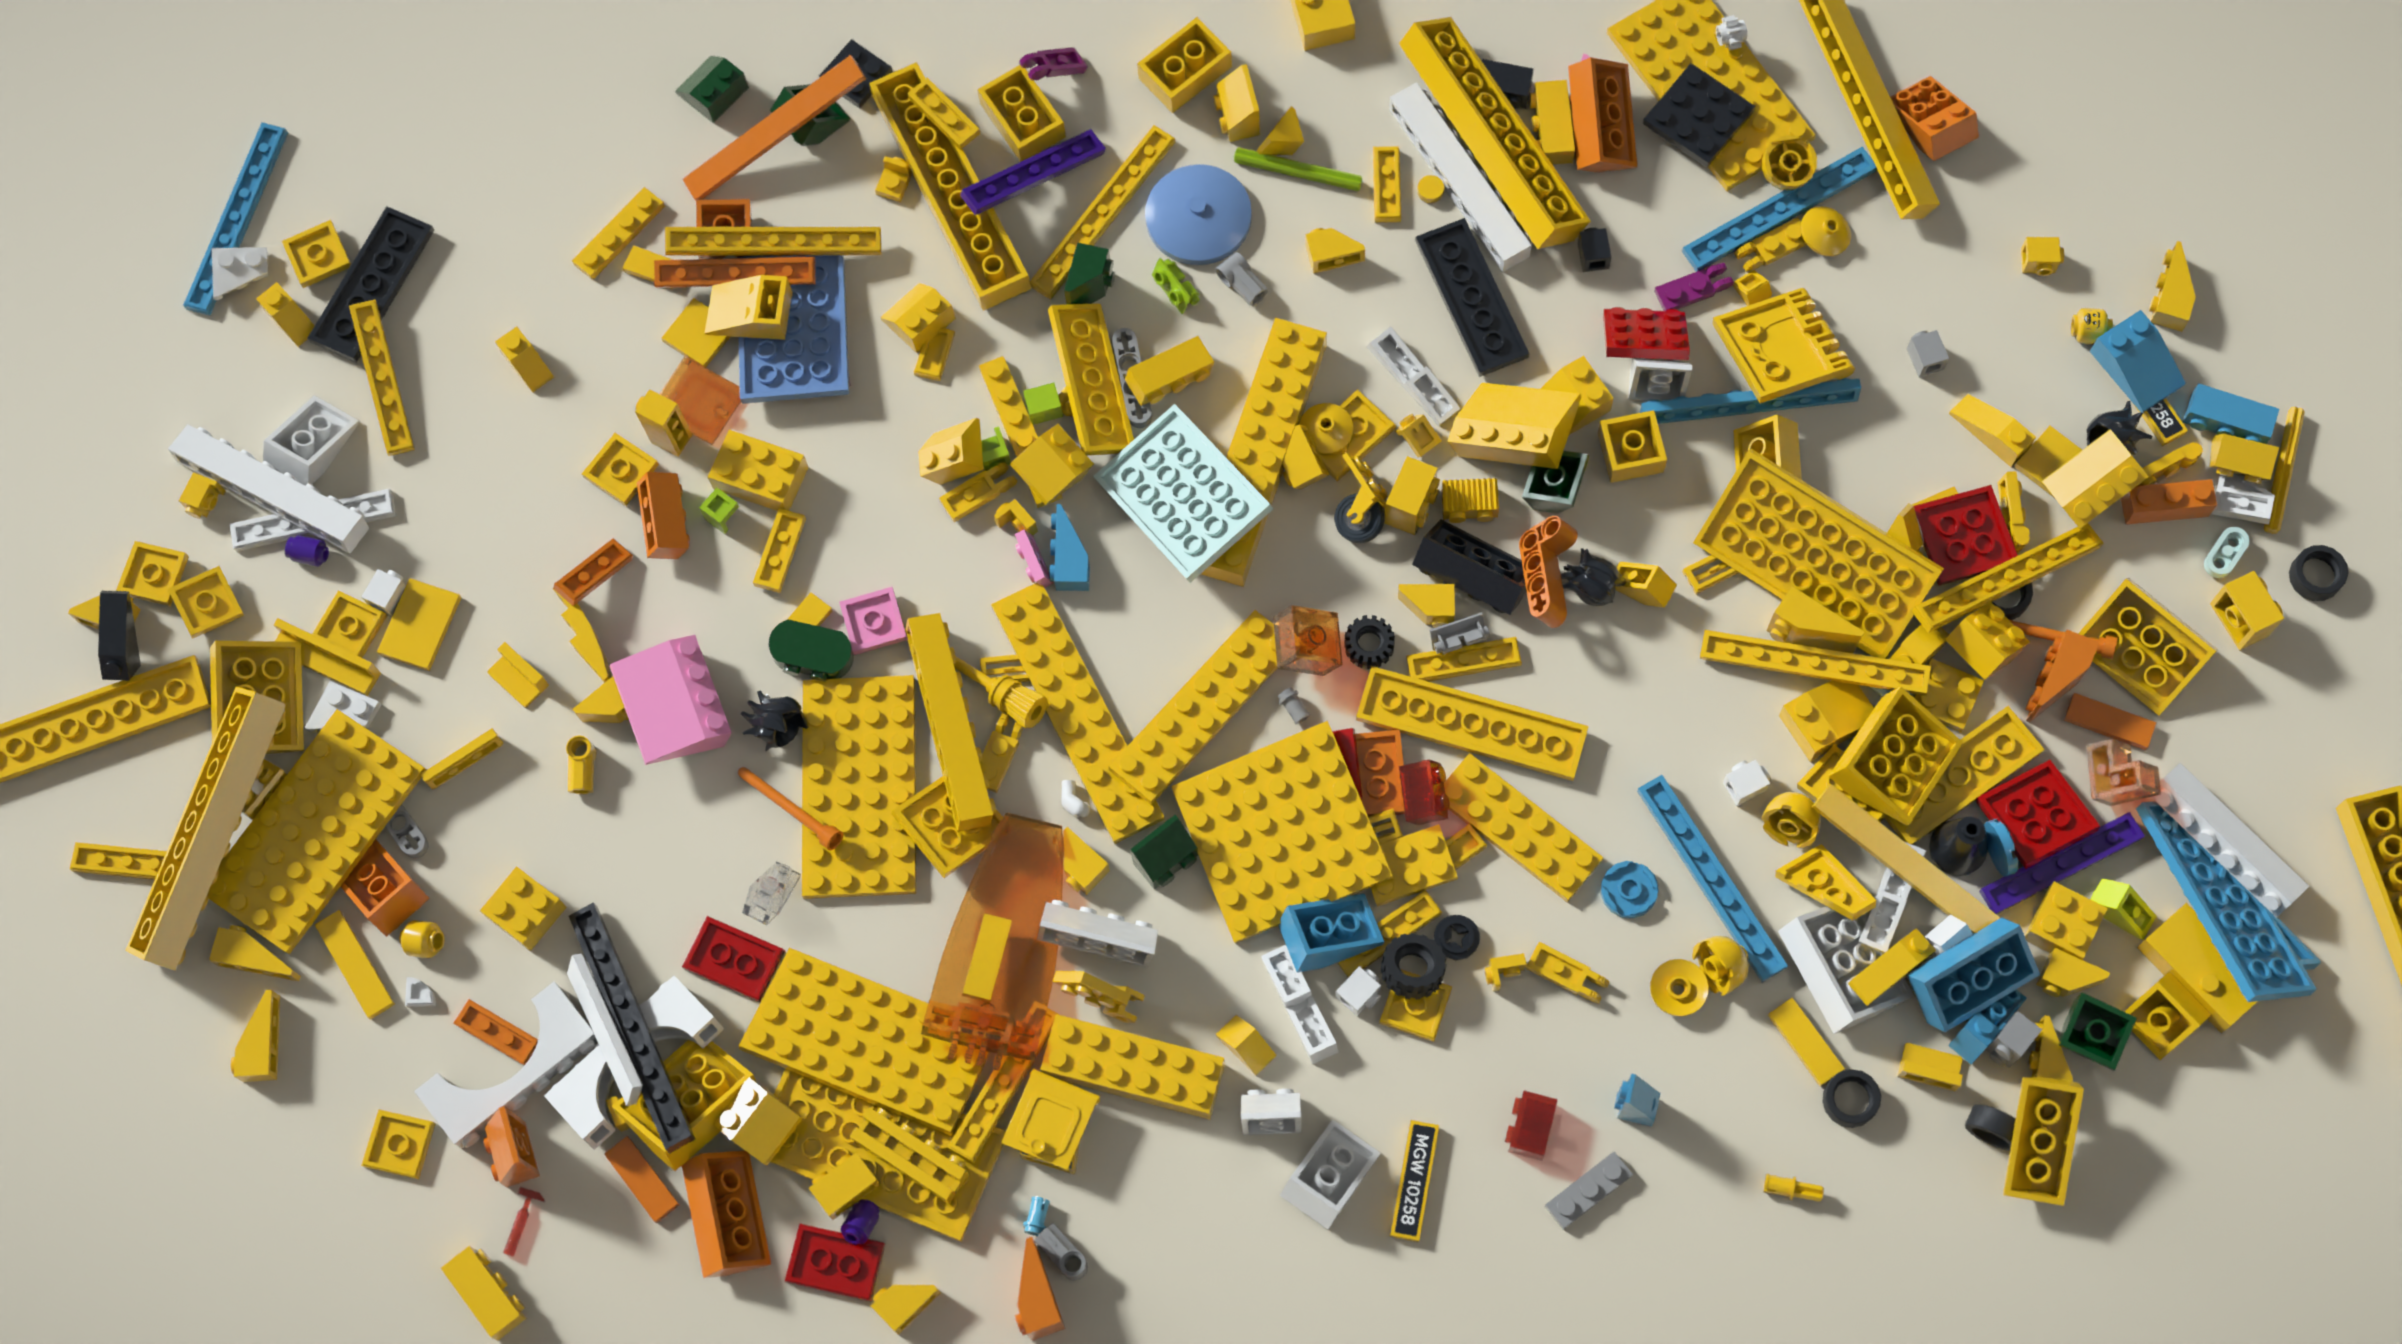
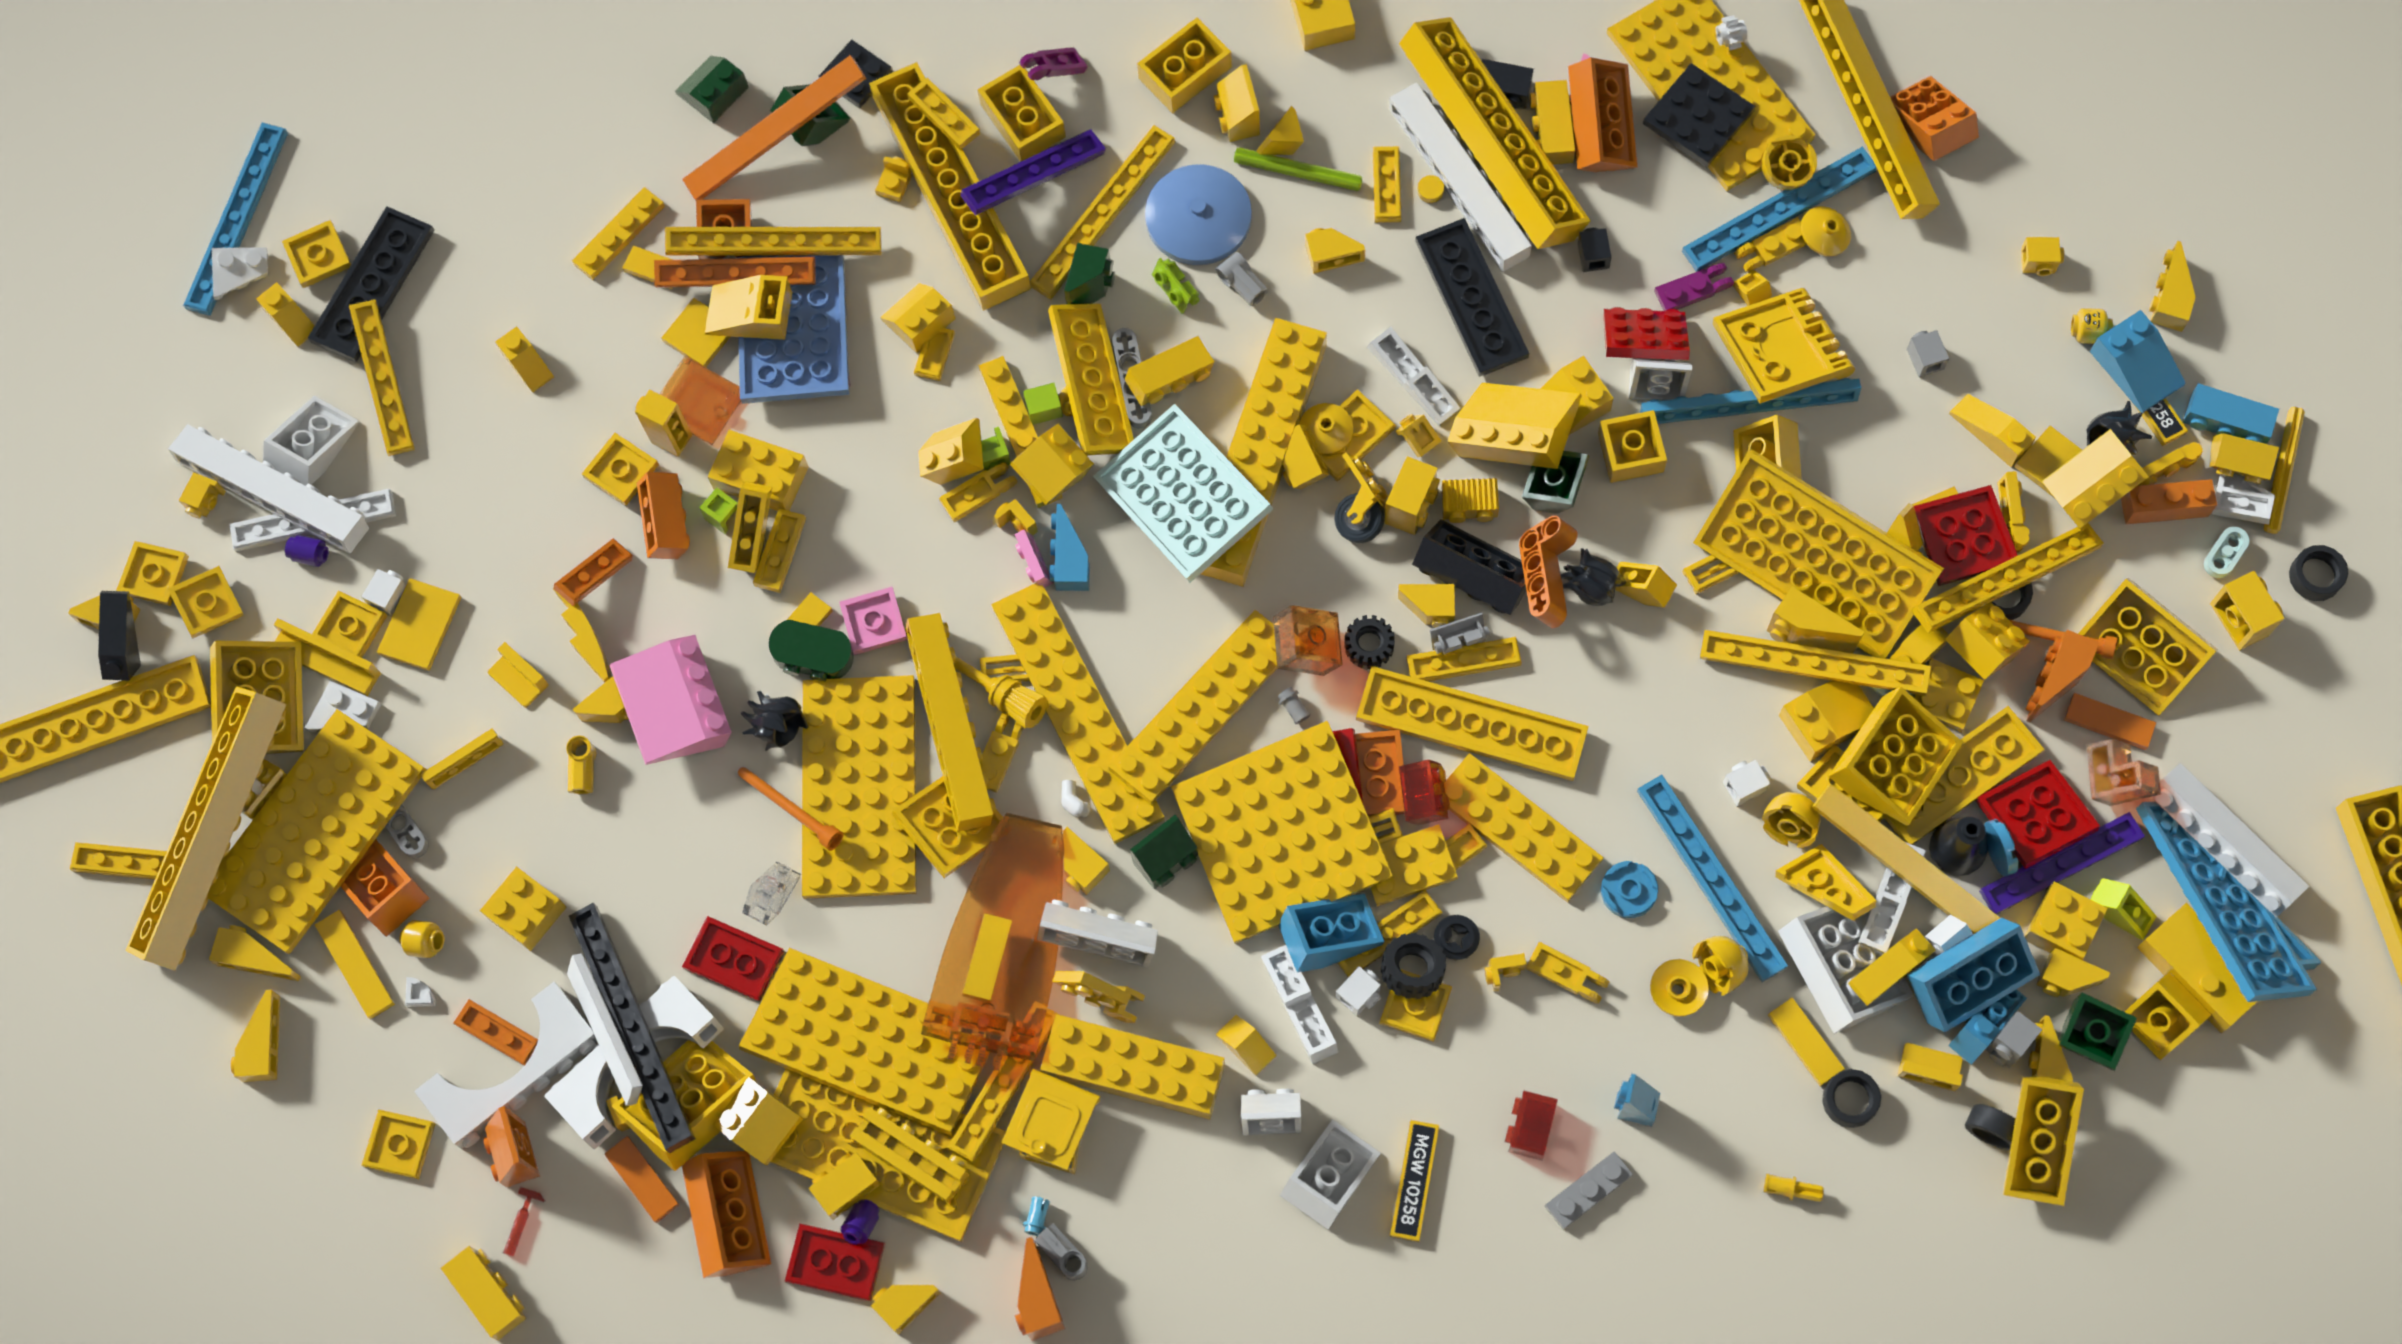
none -> yellow brick [727,482,773,573]

